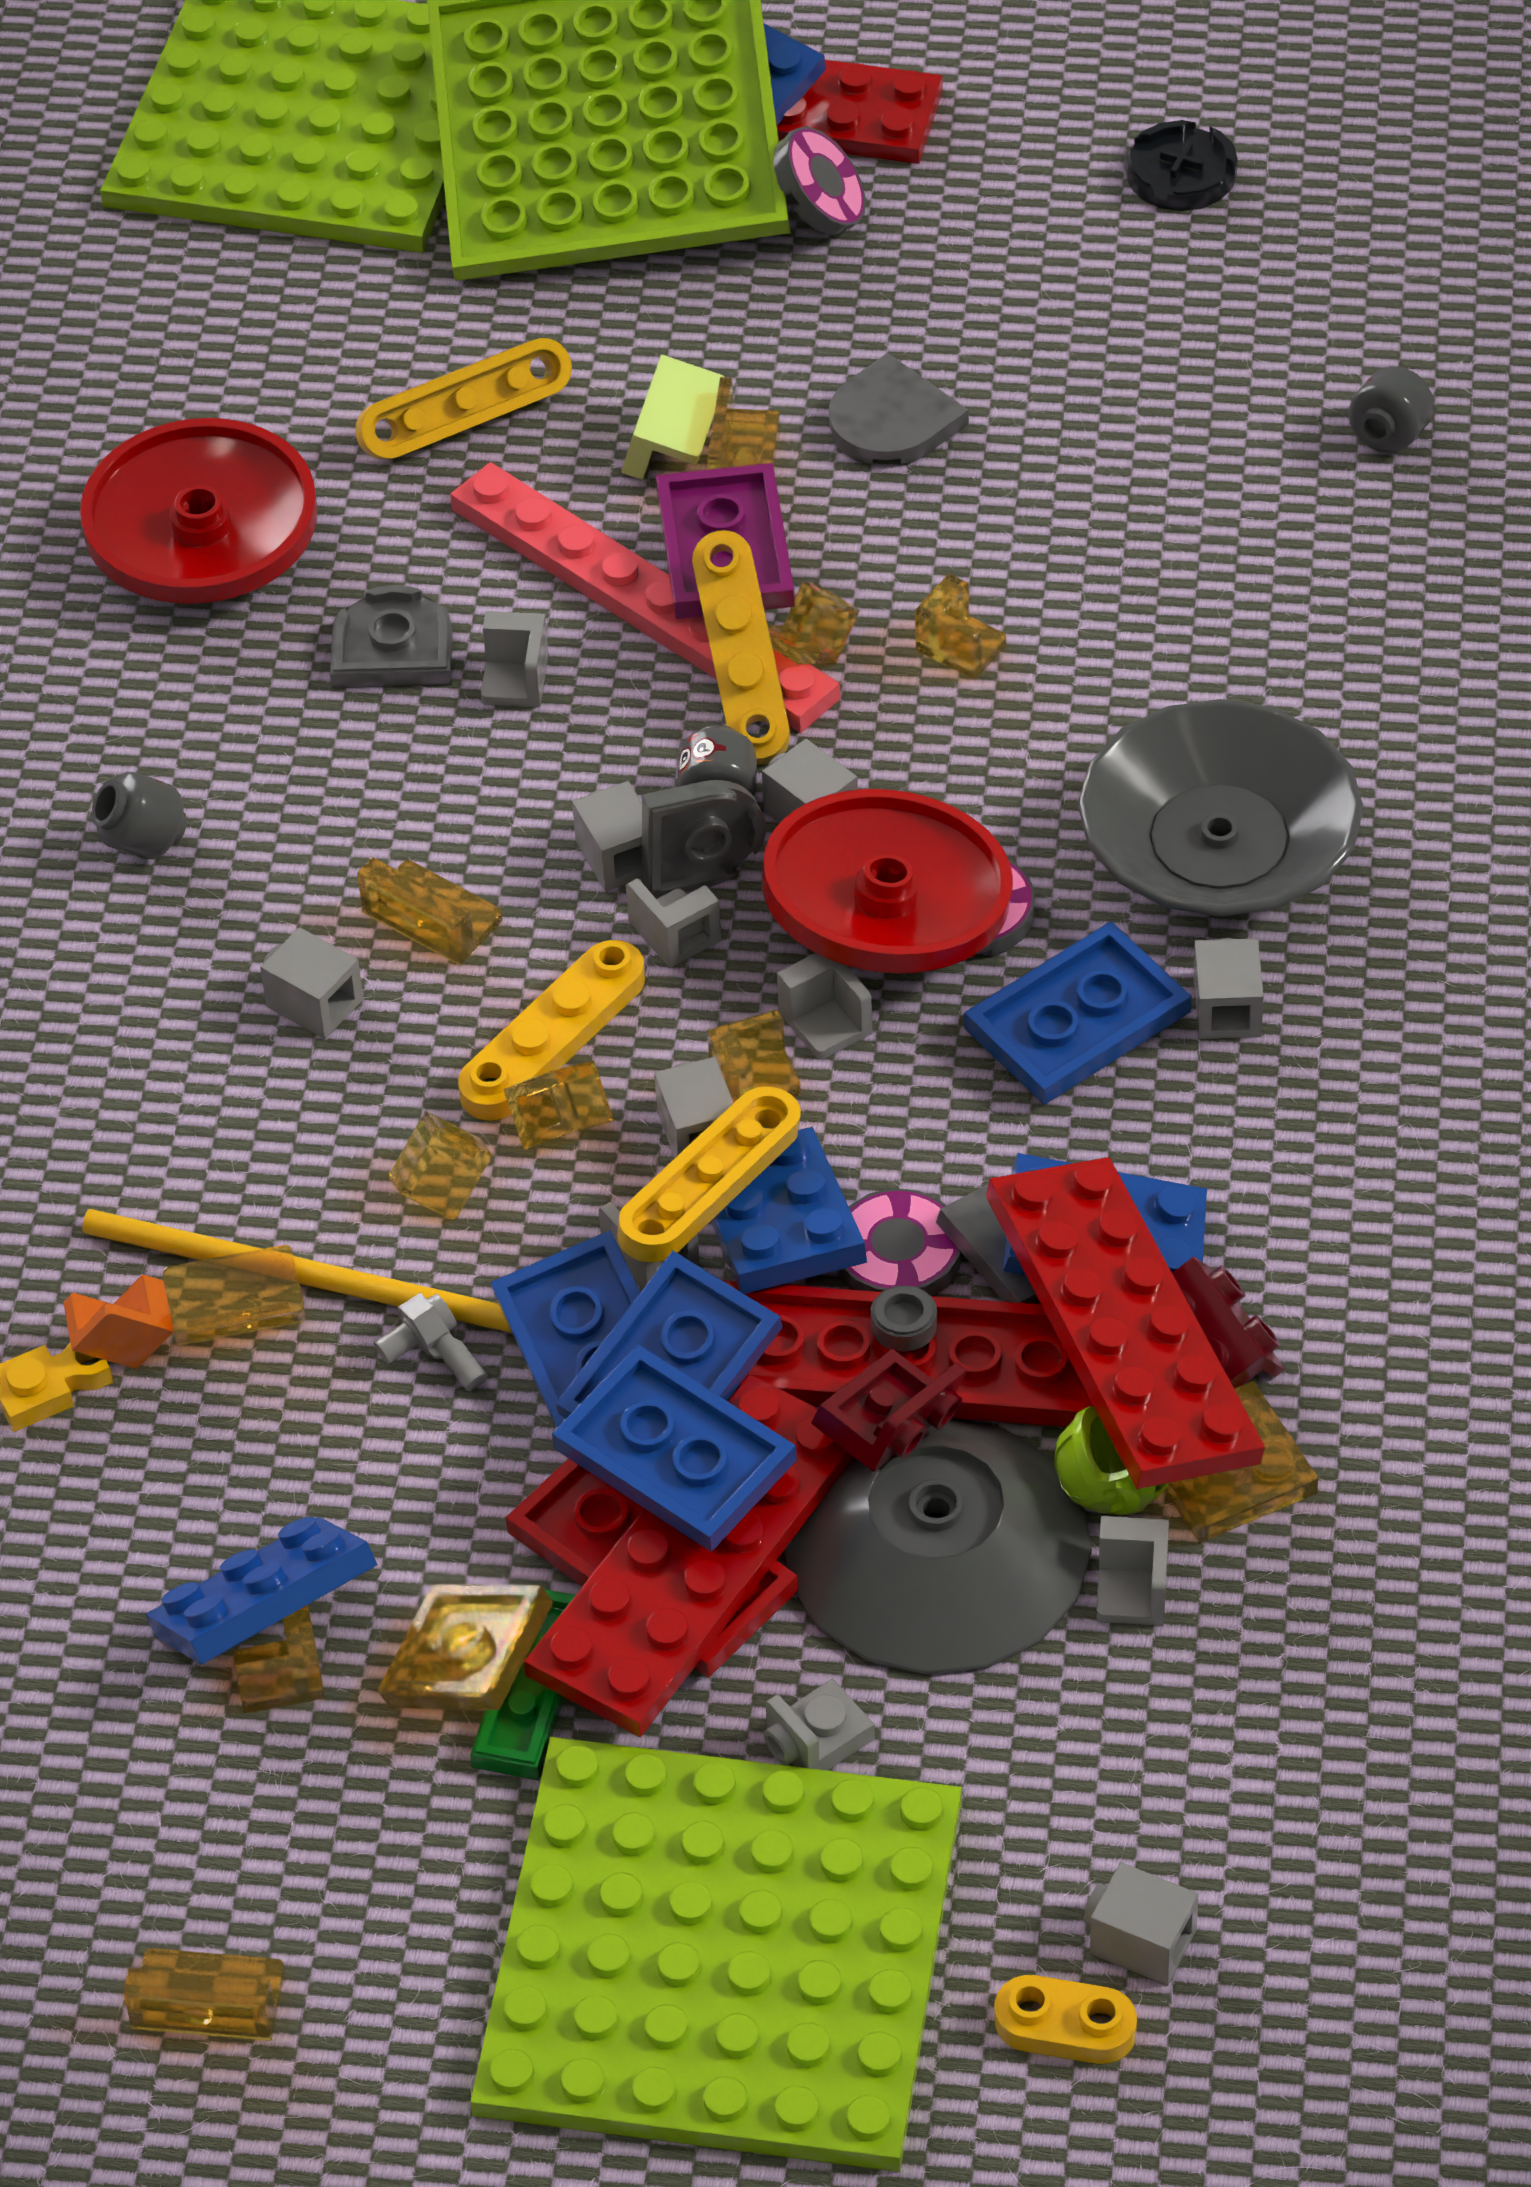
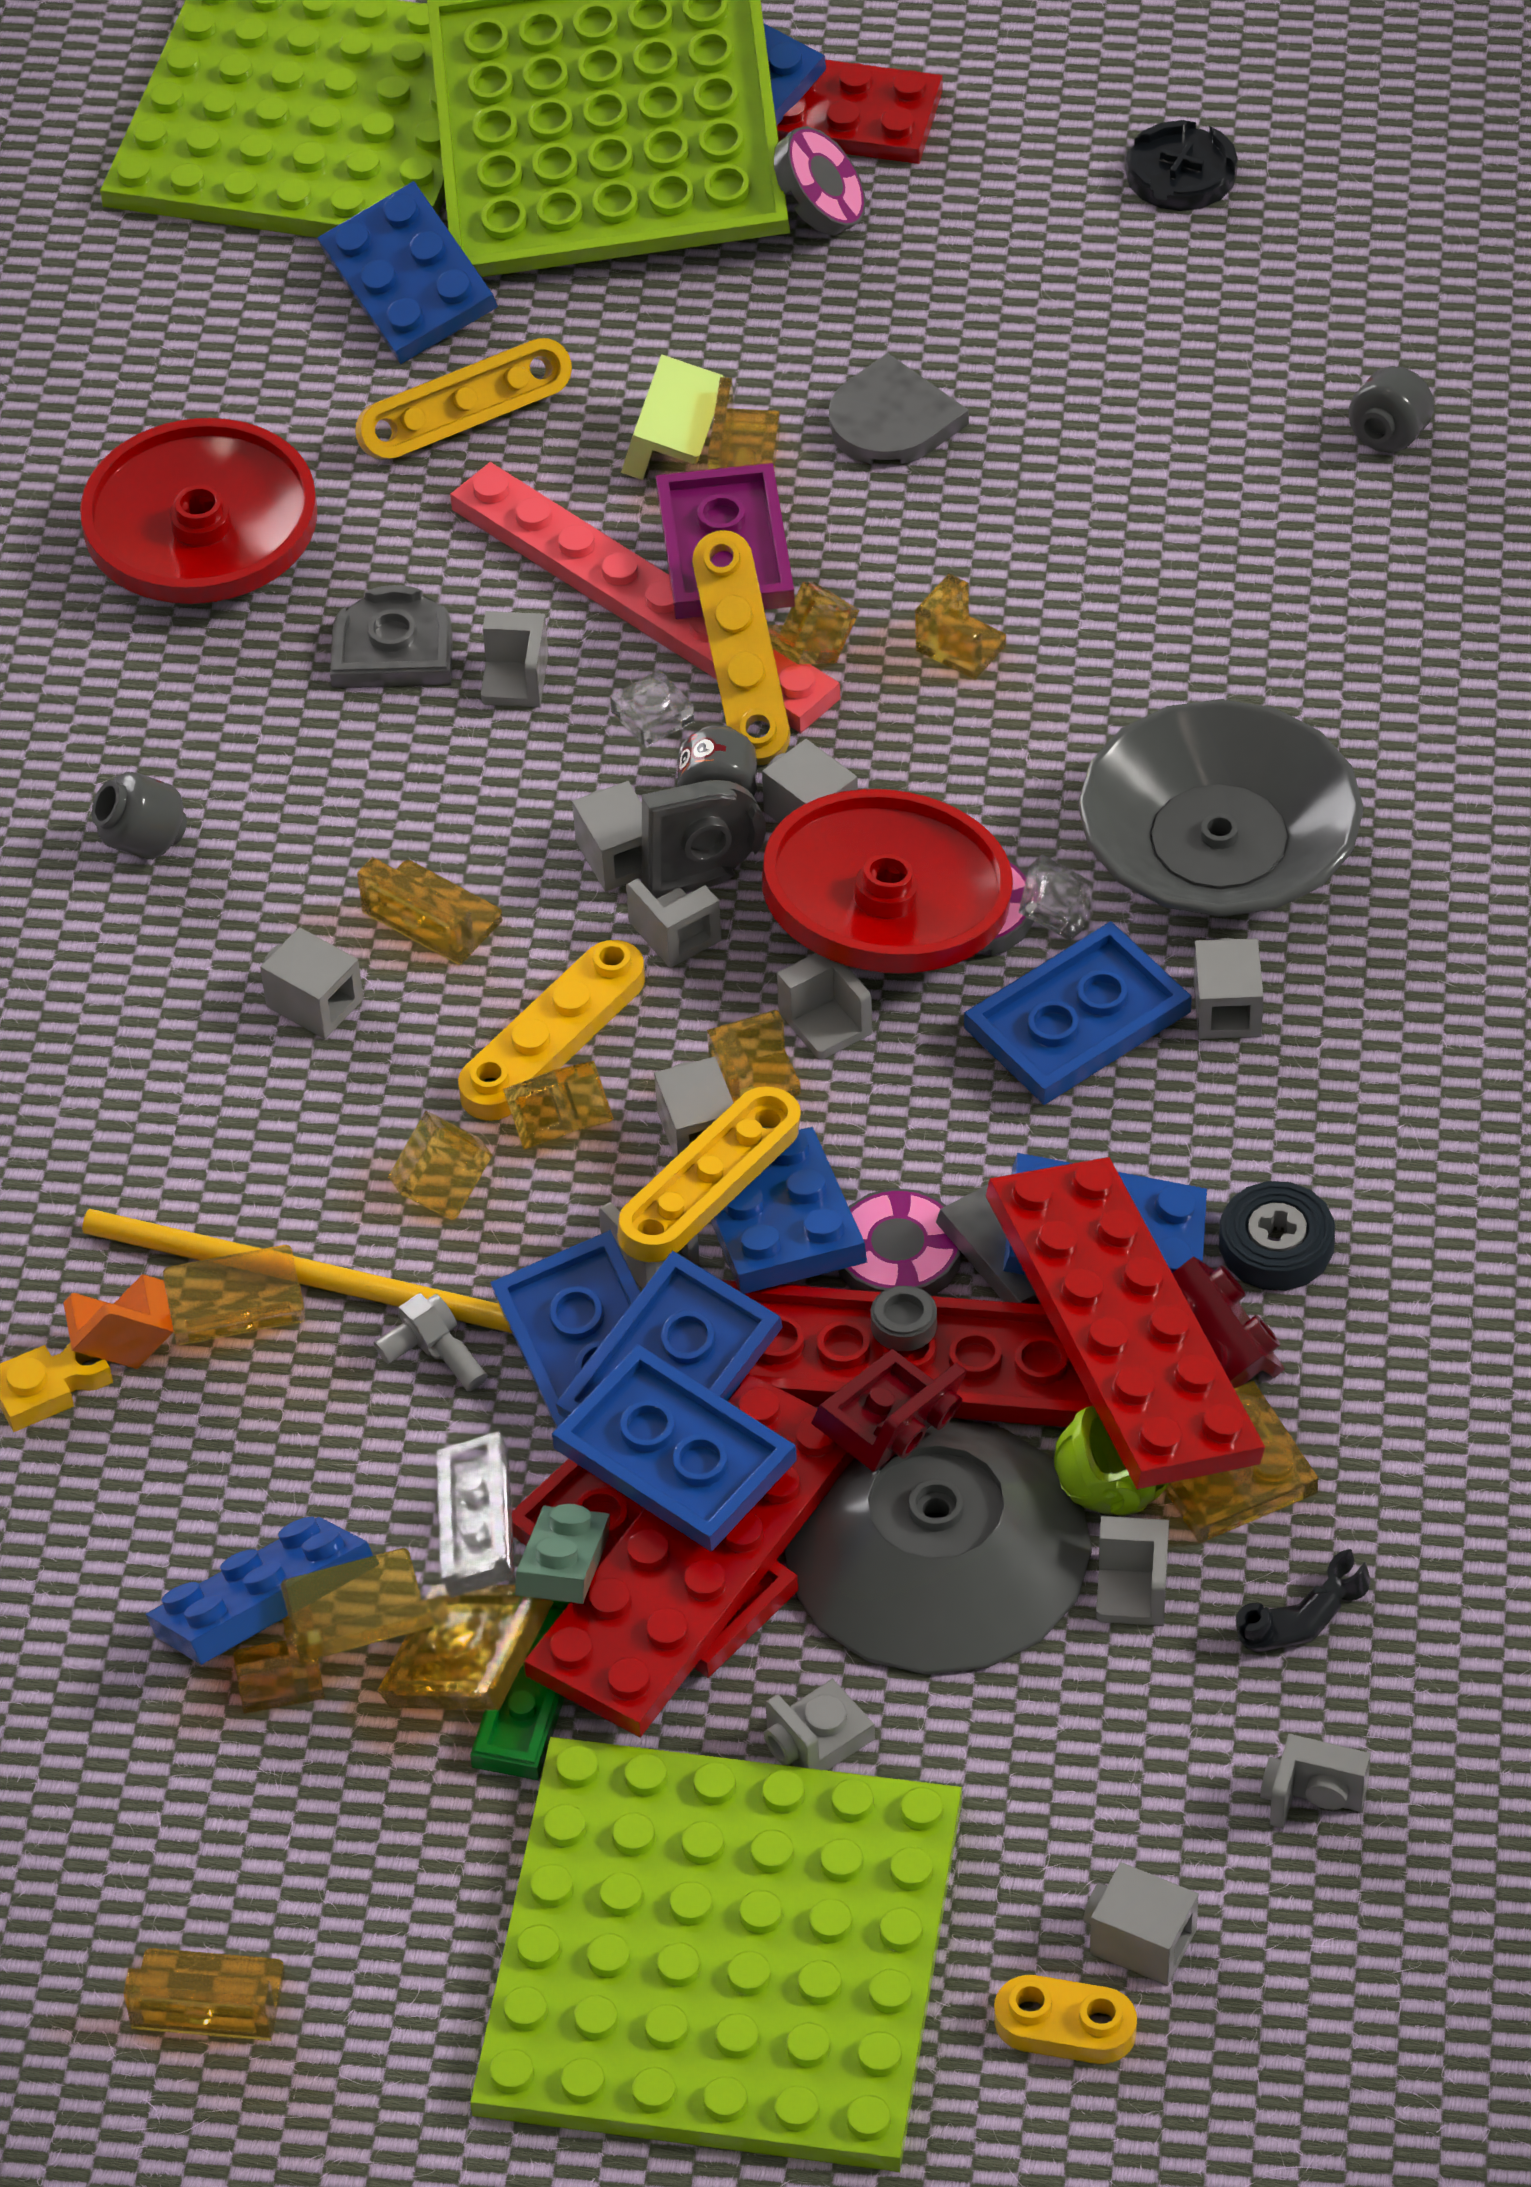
none -> clear yellow panel [281,1548,450,1661]
none -> blue plate [317,181,498,364]
none -> clear plate [437,1431,515,1598]
none -> sand green plate [515,1504,610,1604]
none -> clear plate [610,669,695,748]
none -> clear plate [1018,854,1094,941]
none -> black bush [1219,1181,1335,1291]
none -> black arm [1235,1549,1370,1652]
none -> light grey bracket [1260,1734,1371,1829]

